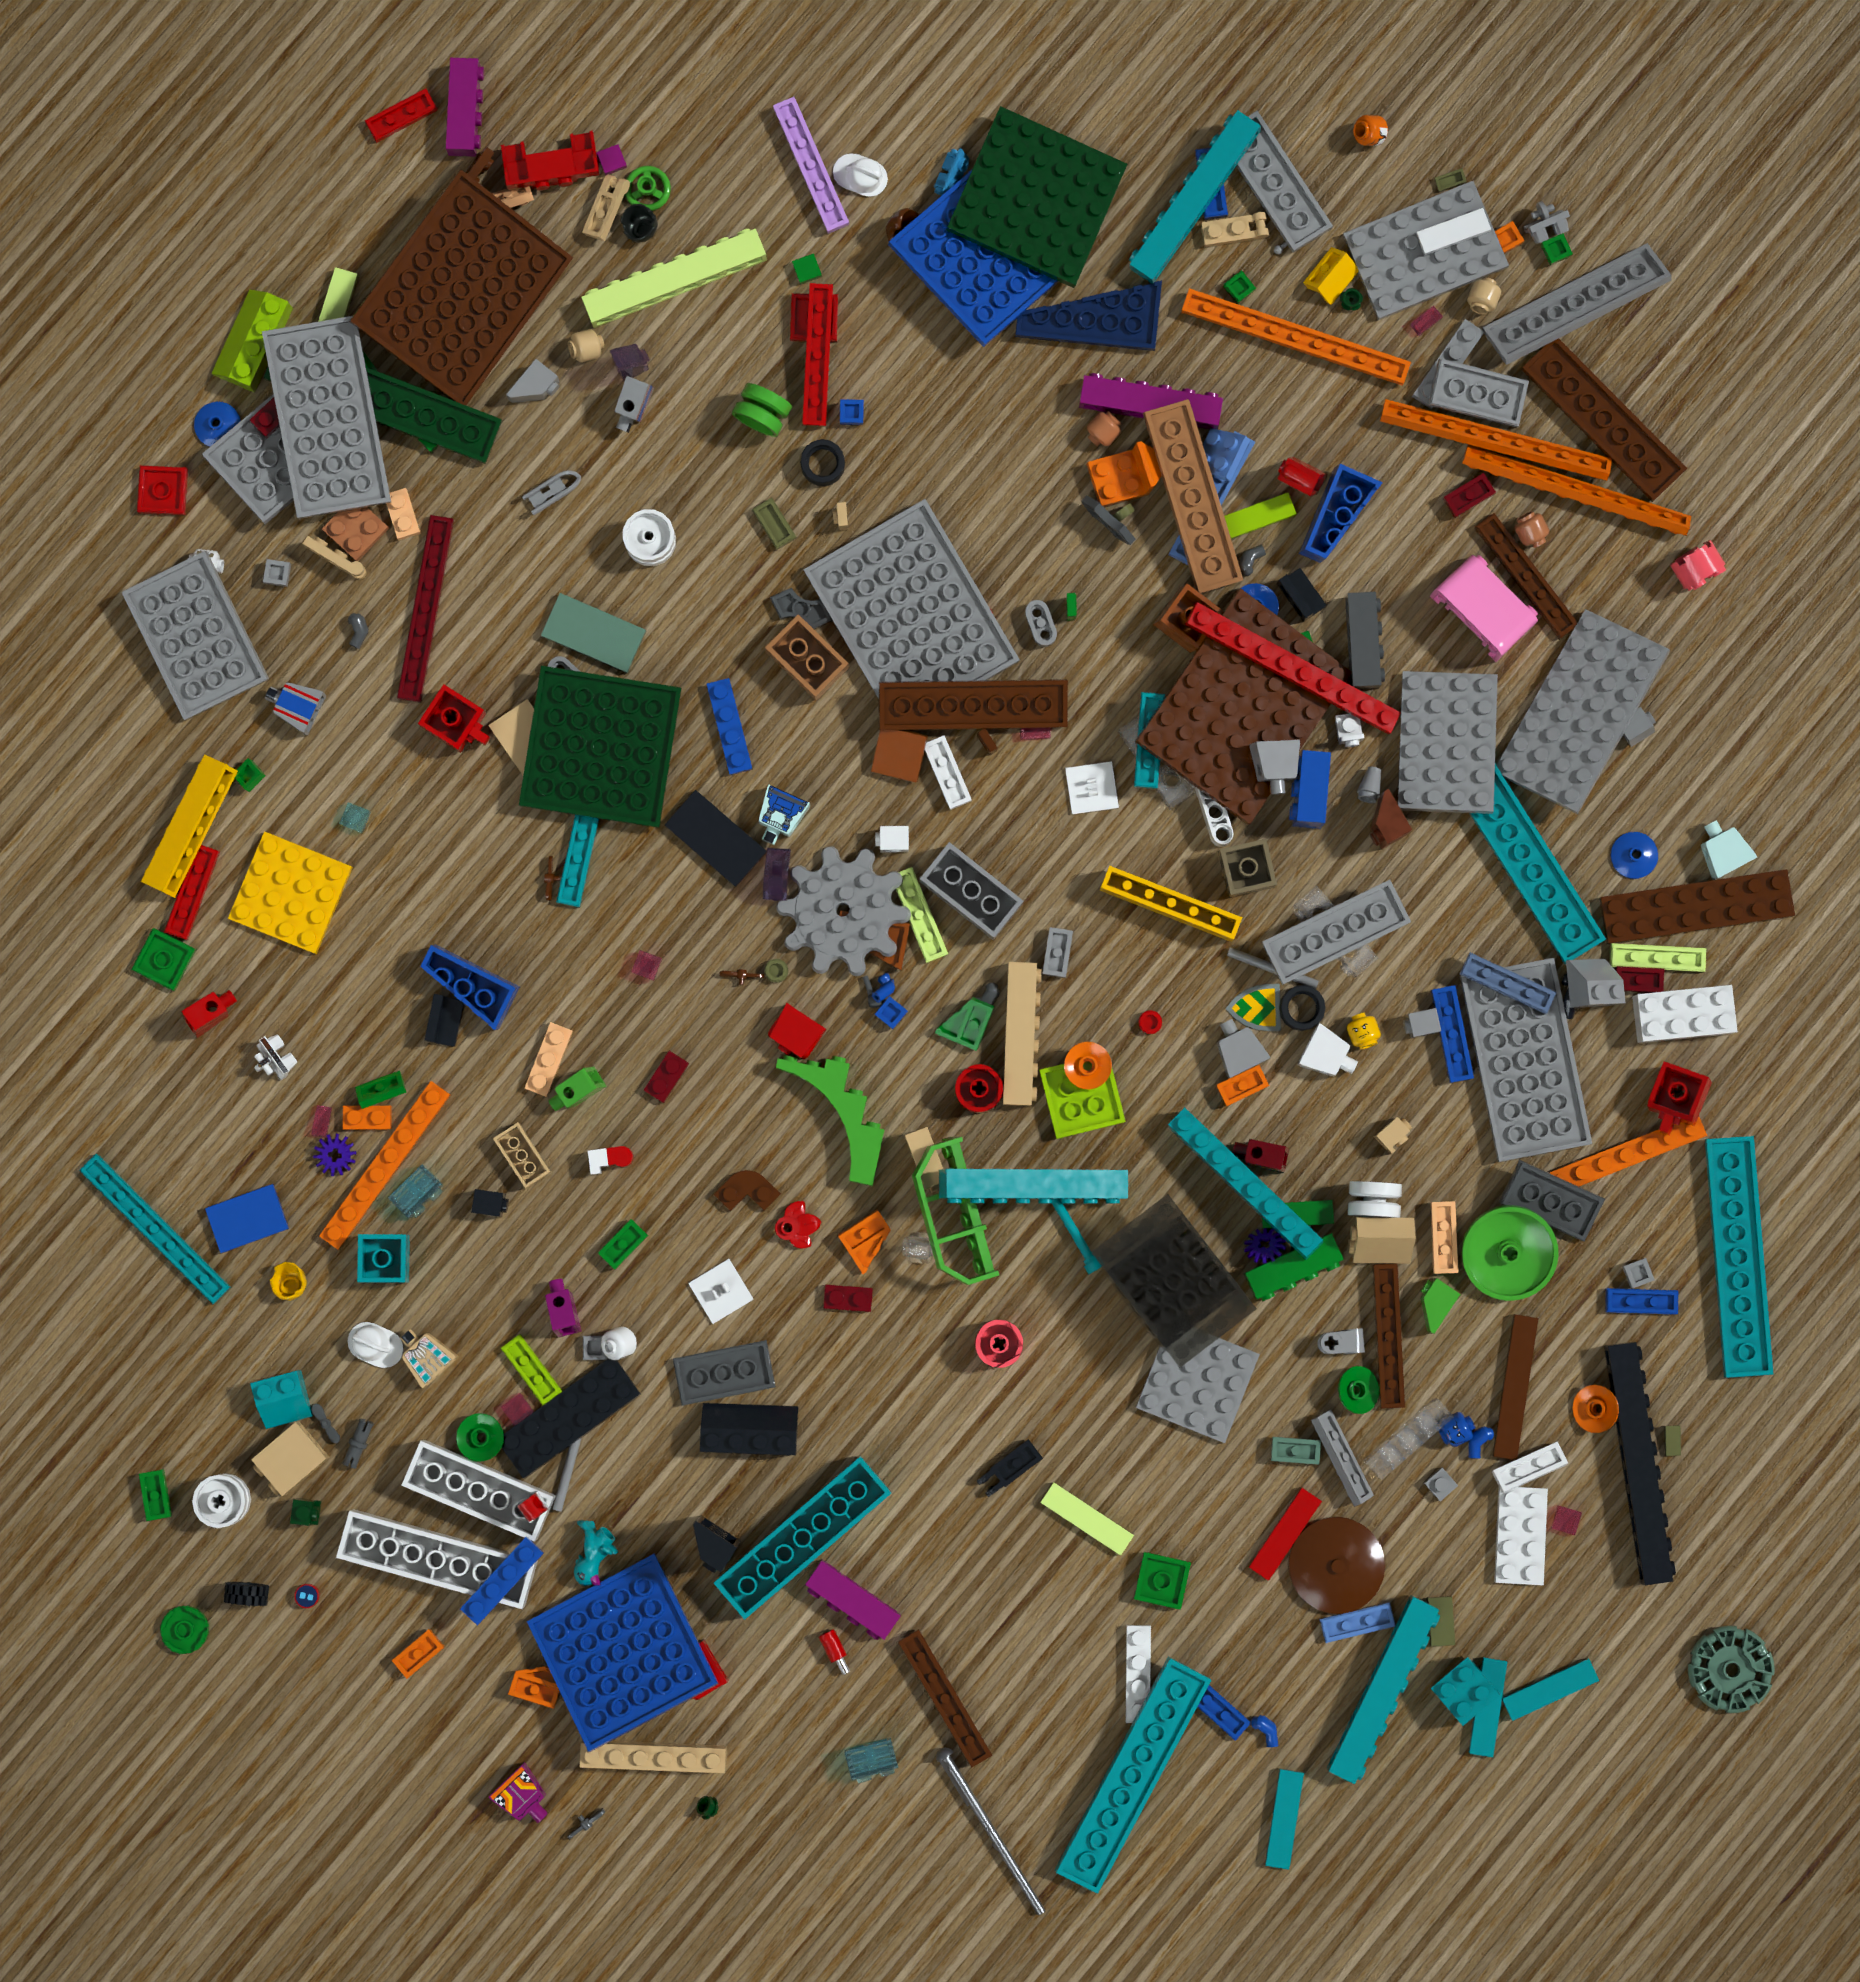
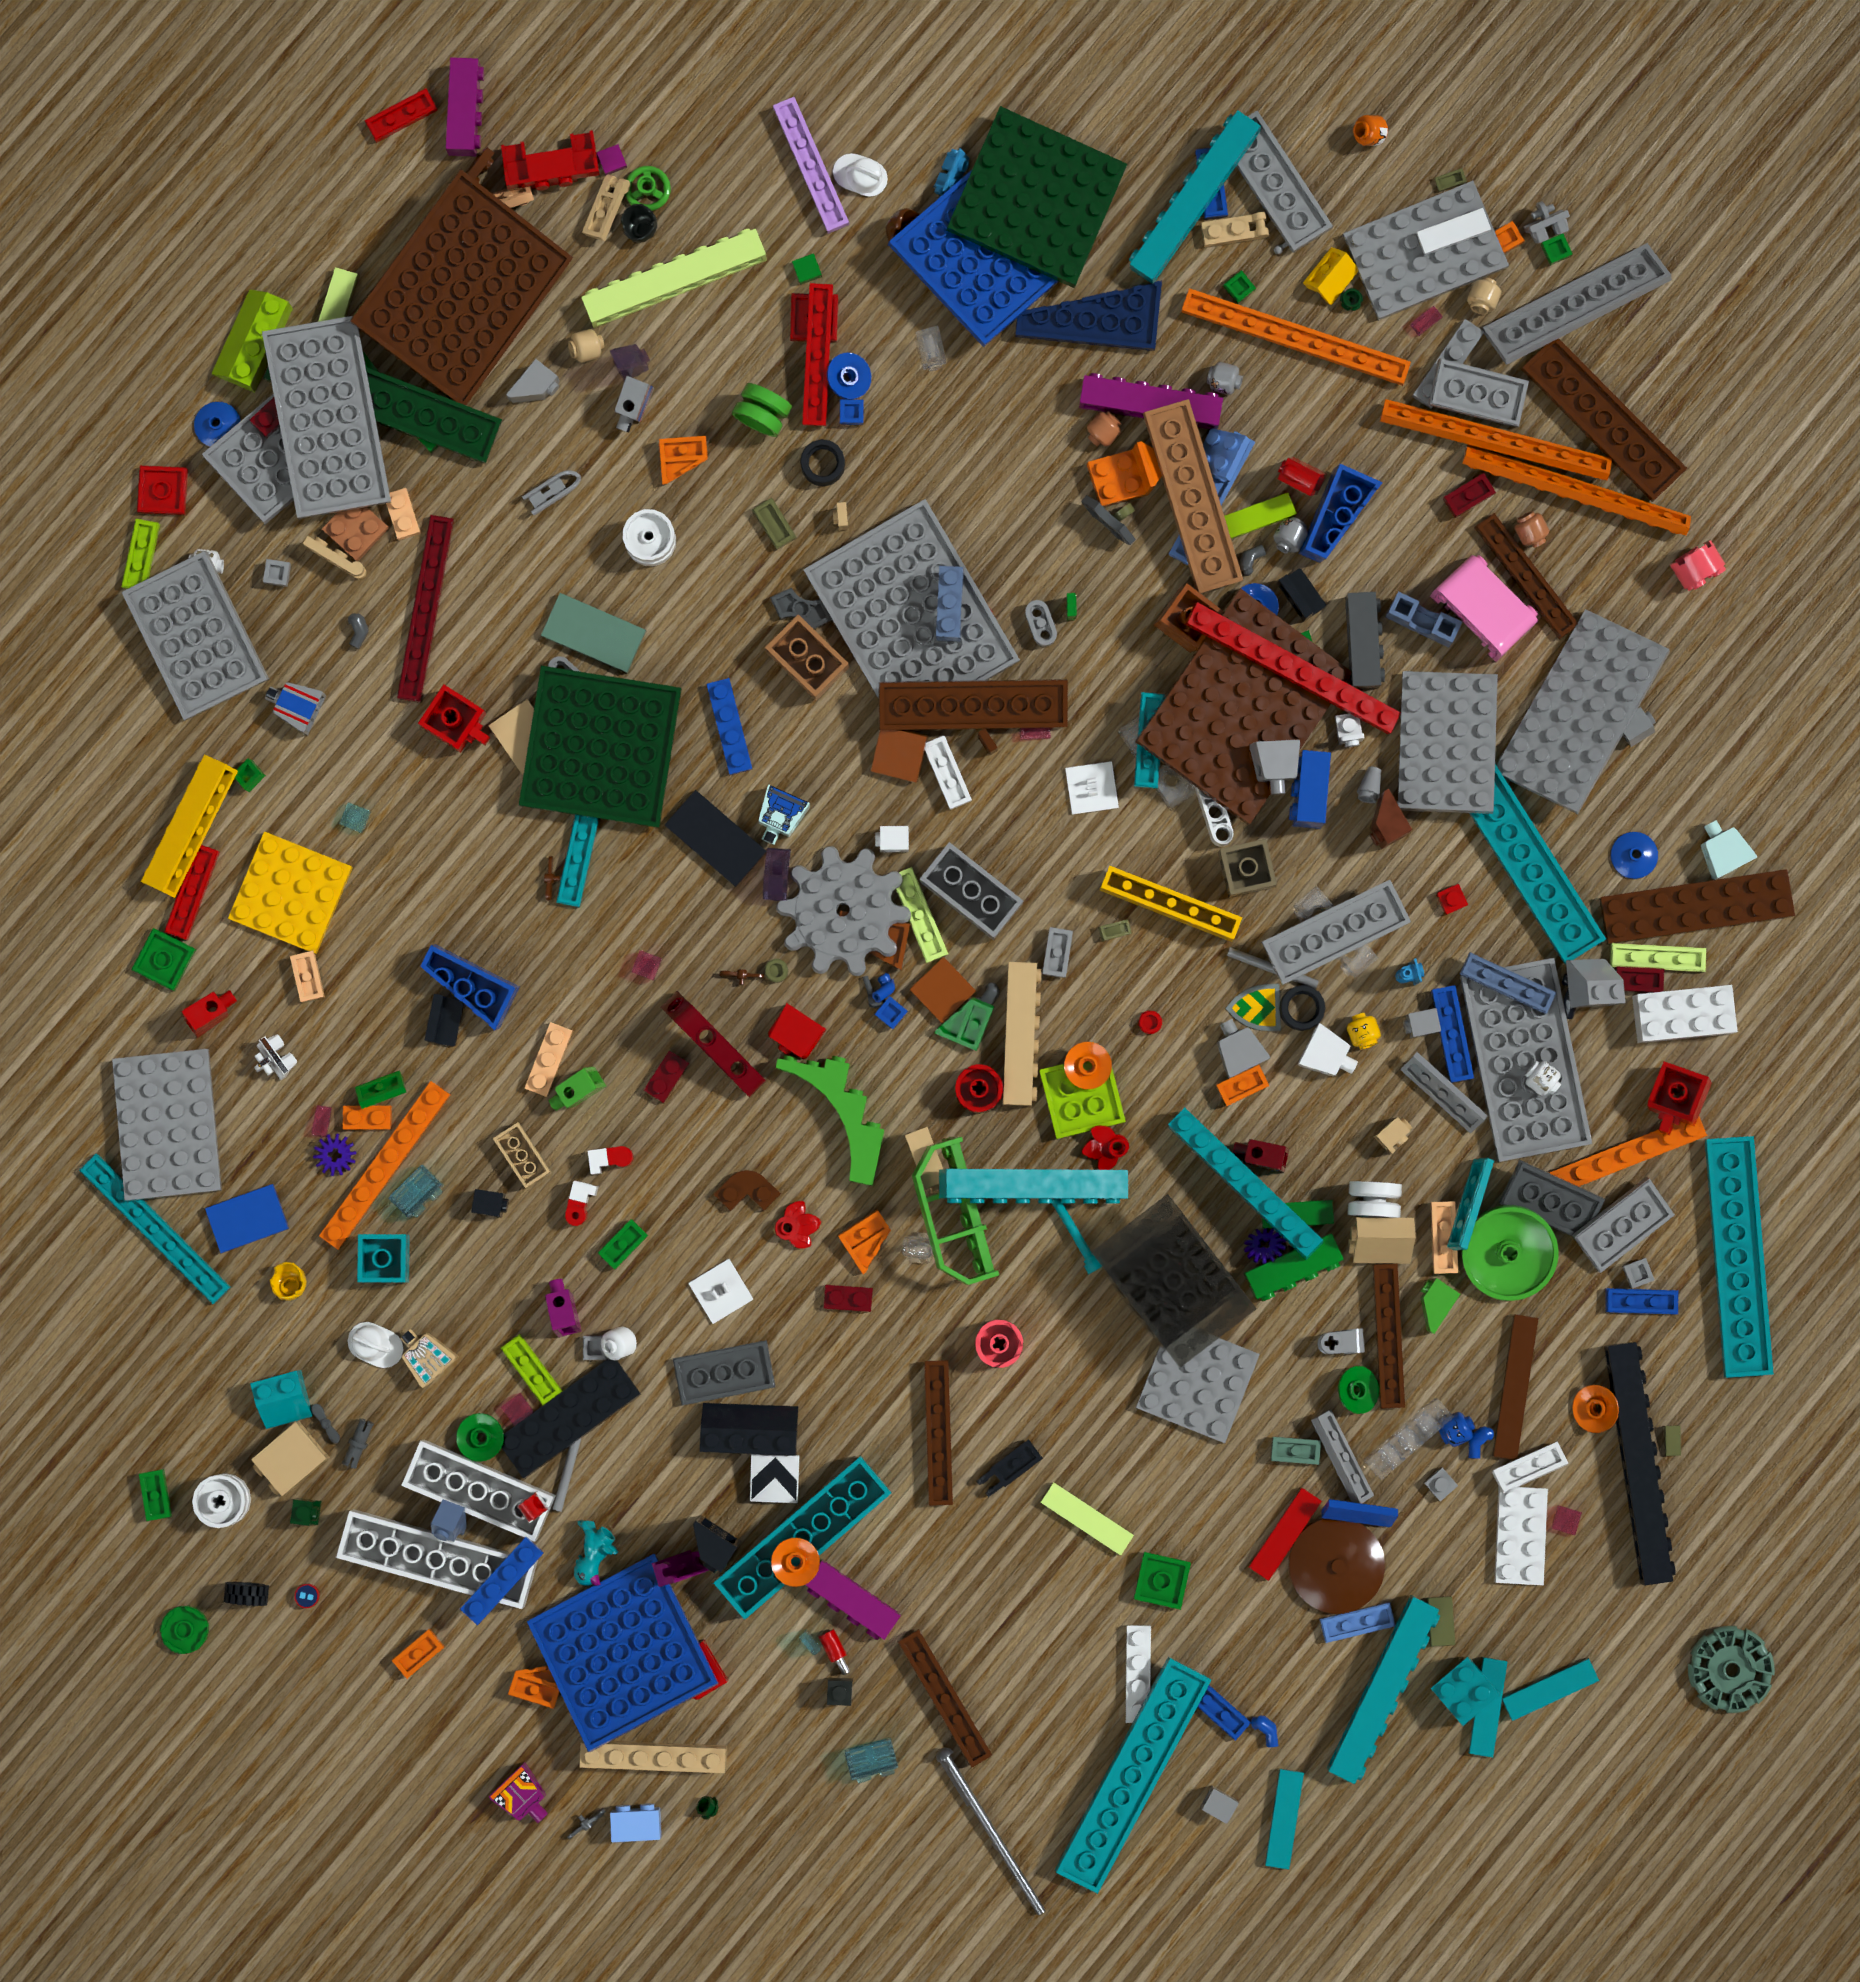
none -> light grey plate [112,1049,222,1201]
none -> lime tile [121,519,160,589]
none -> light nougat plate [290,951,325,1003]
none -> sand blue arch [431,1499,467,1542]
none -> leg [565,1181,599,1226]
none -> light blue brick [610,1803,661,1842]
none -> magenta hinge [652,1550,709,1587]
none -> orange wing [659,436,708,485]
none -> dark red beam [660,991,766,1098]
none -> piece [750,1454,799,1503]
none -> orange dish [771,1538,820,1587]
none -> clear light blue tile [799,1630,822,1655]
none -> blue dish [827,353,872,400]
none -> pearl dark grey brick [827,1677,853,1706]
none -> dark orange tile [909,957,976,1024]
none -> clear slope [915,326,946,371]
none -> reddish brown plate [924,1360,953,1506]
none -> sand blue arch [936,566,964,642]
none -> red plate [1082,1125,1129,1170]
none -> olive piece [1098,919,1132,942]
none -> light grey panel [1200,1786,1239,1824]
none -> light grey head [1207,362,1243,395]
none -> light grey head [1273,517,1308,554]
none -> blue tile [1321,1499,1398,1527]
none -> sand blue arch [1385,591,1462,648]
none -> dark azure hinge [1395,958,1424,986]
none -> light grey plate [1400,1052,1488,1133]
none -> red plate [1436,884,1468,915]
none -> teal tile [1447,1158,1494,1250]
none -> white head [1525,1061,1561,1096]
none -> light grey tile [1572,1177,1675,1273]

